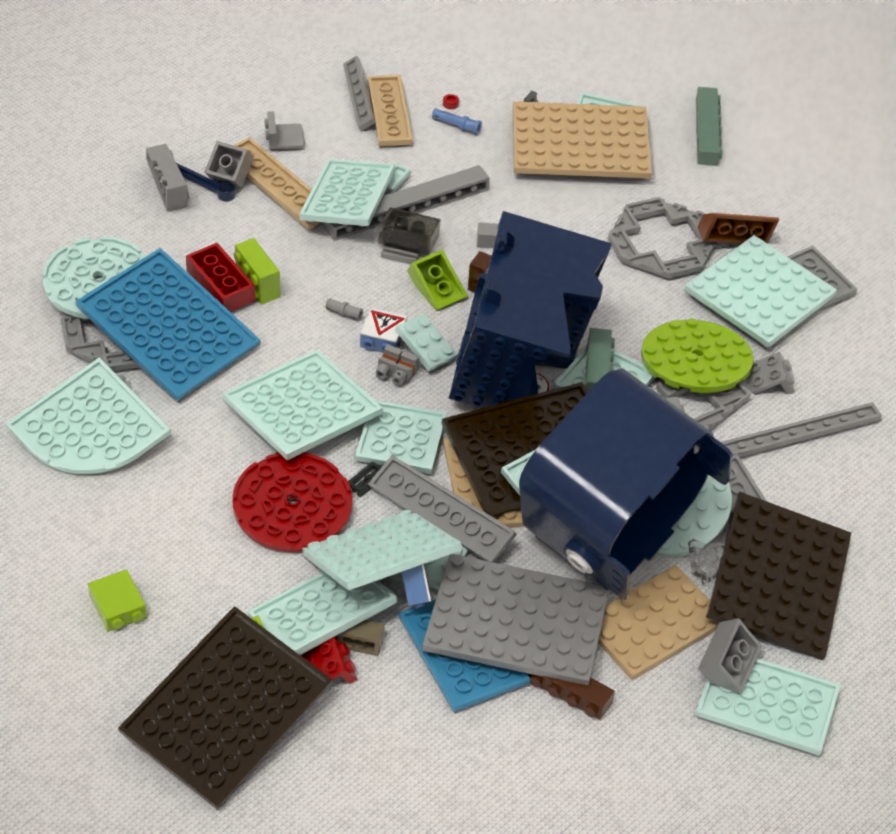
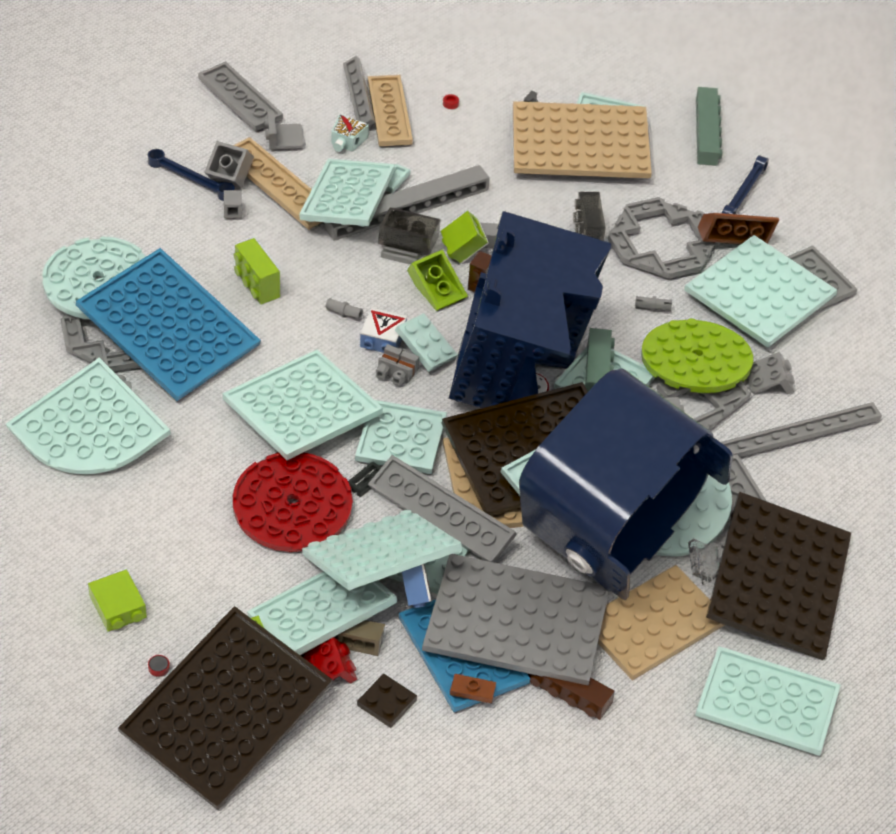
light grey wedge [146,144,189,212] -> none
red brick [186,243,255,312] -> none
medium blue pin [432,108,482,135] -> none
light grey slope [698,618,762,694] -> none
none -> tile [148,655,170,677]
none -> light grey plate [198,61,283,132]
none -> light grey brick [224,190,242,218]
none -> torso [331,115,369,152]
none -> dark brown plate [357,673,417,728]
none -> lime piece [440,210,489,264]
none -> dark orange plate [450,674,496,704]
none -> clear smoke brick [573,192,606,241]
none -> light grey pin [635,296,672,311]
none -> dark blue piece [722,155,769,214]

